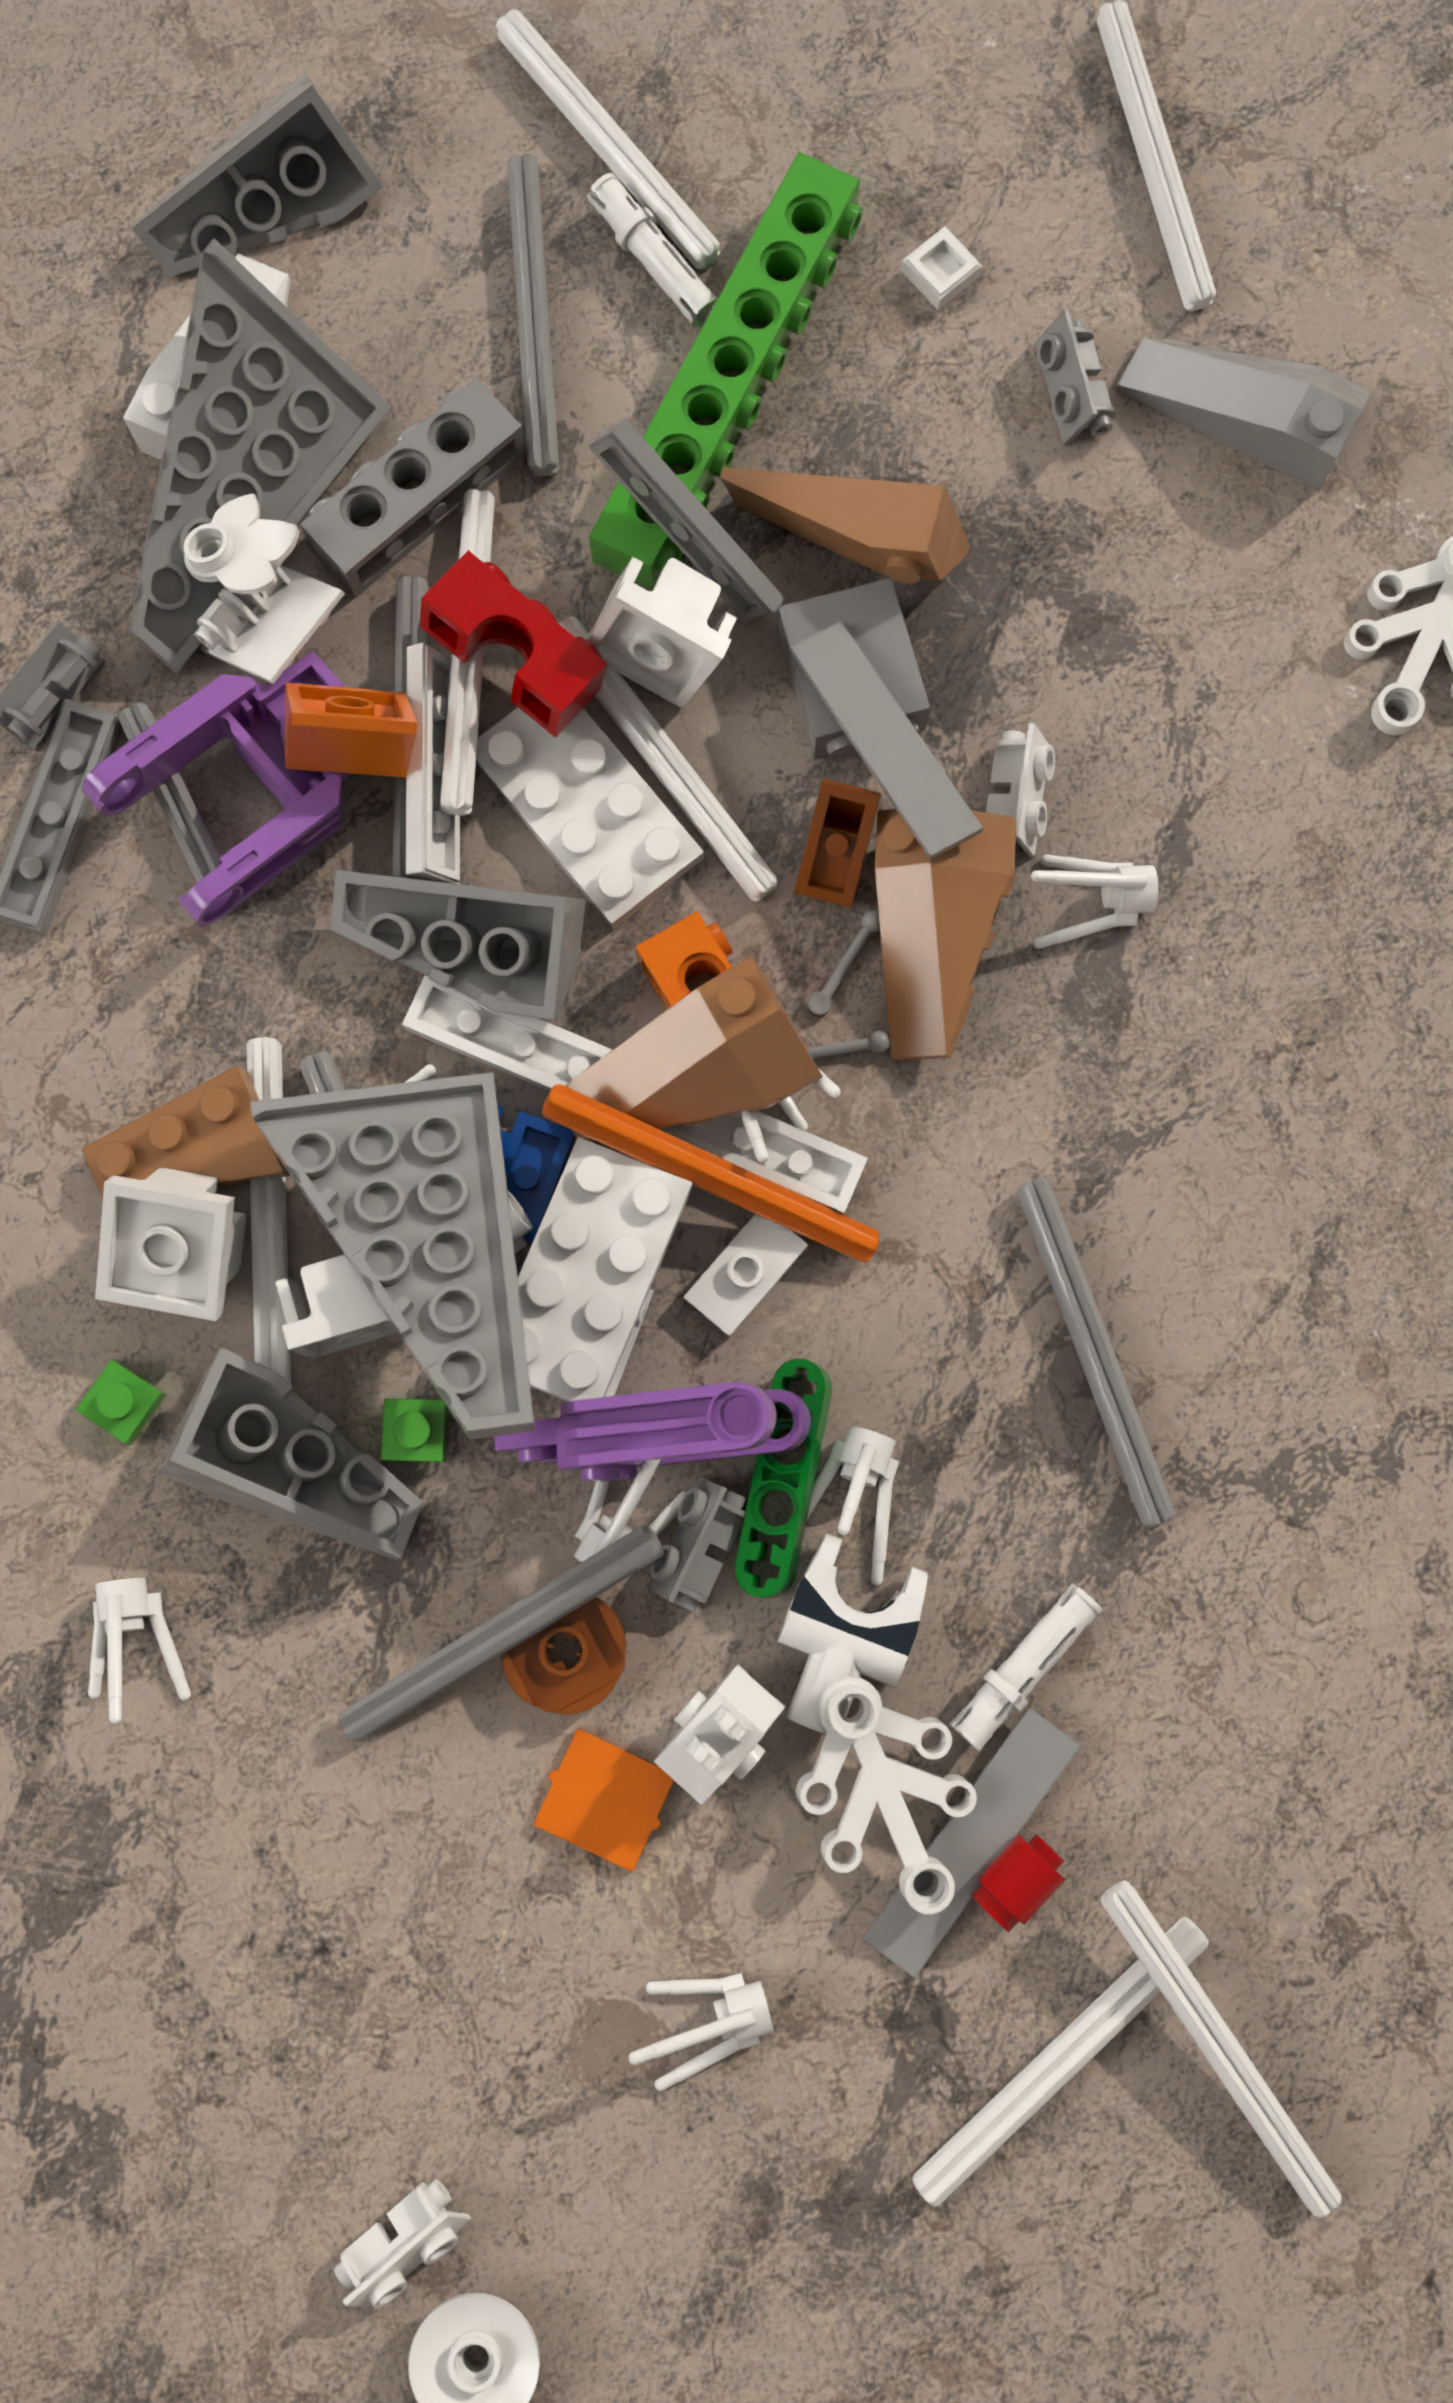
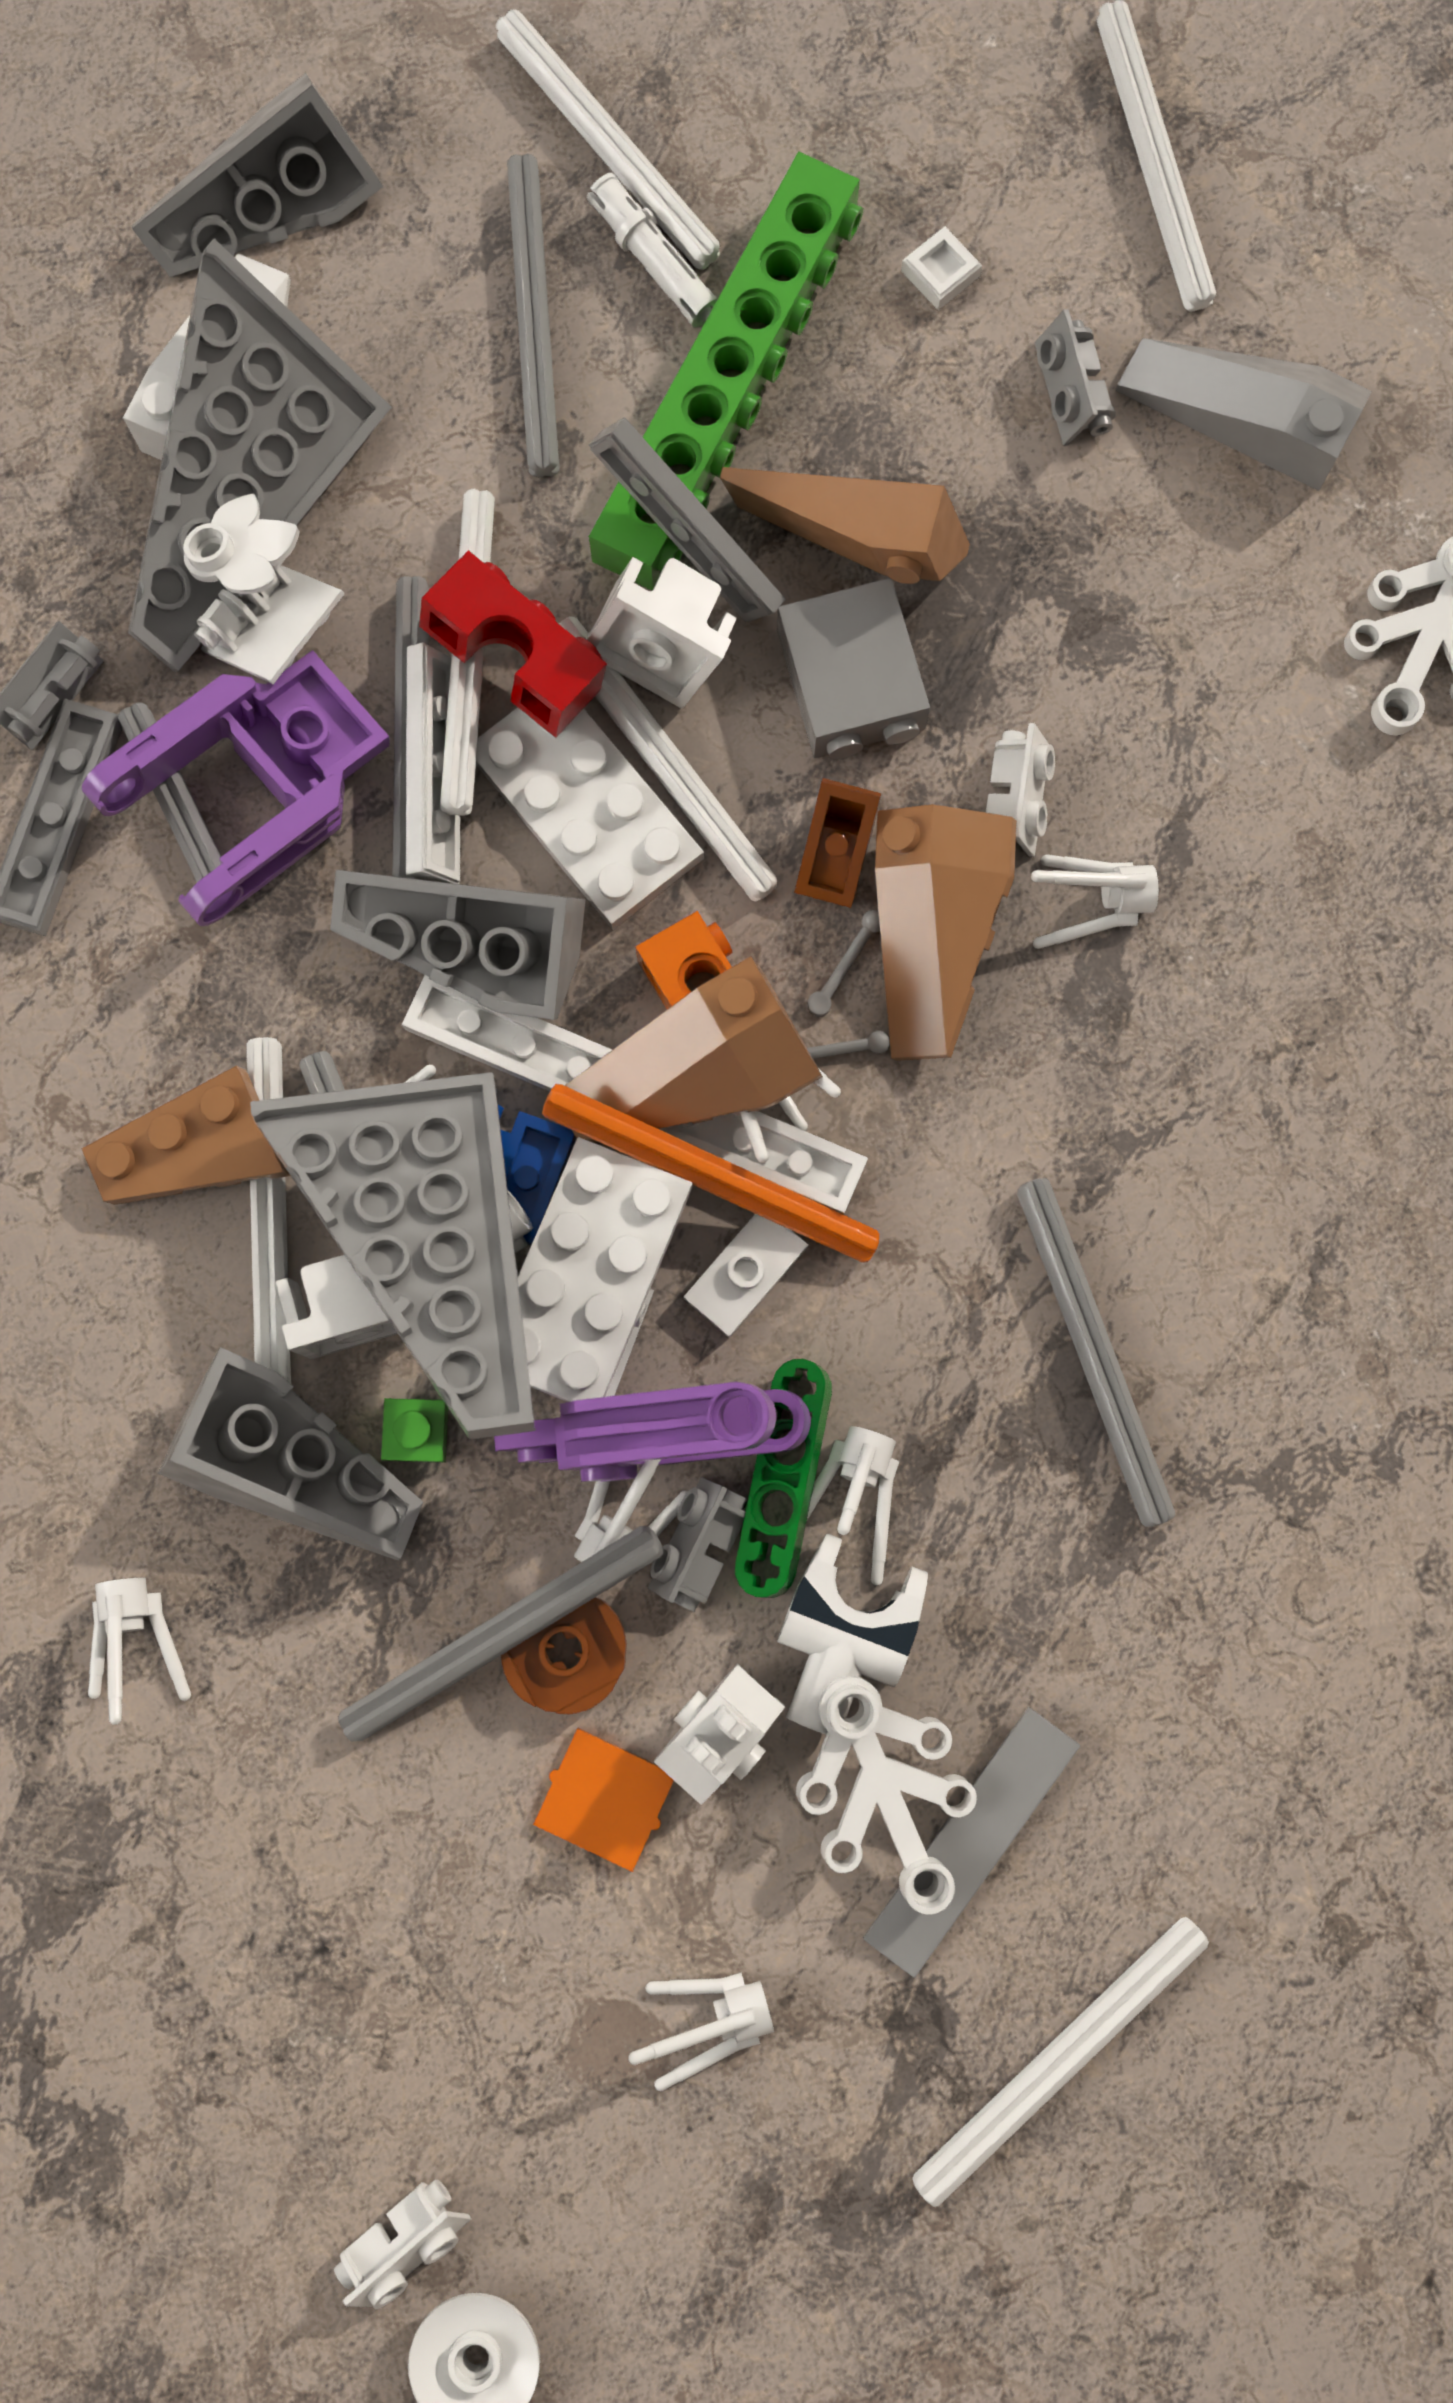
bright green plate [76,1359,167,1445] -> none
white panel [95,1168,246,1321] -> none
orange slope [285,682,417,777] -> none
light grey brick [300,377,527,598] -> none
light grey piece [790,621,983,860] -> none
white pin [949,1583,1103,1752] -> none
red brick [972,1834,1065,1932] -> none
white axle [1101,1880,1342,2218] -> none

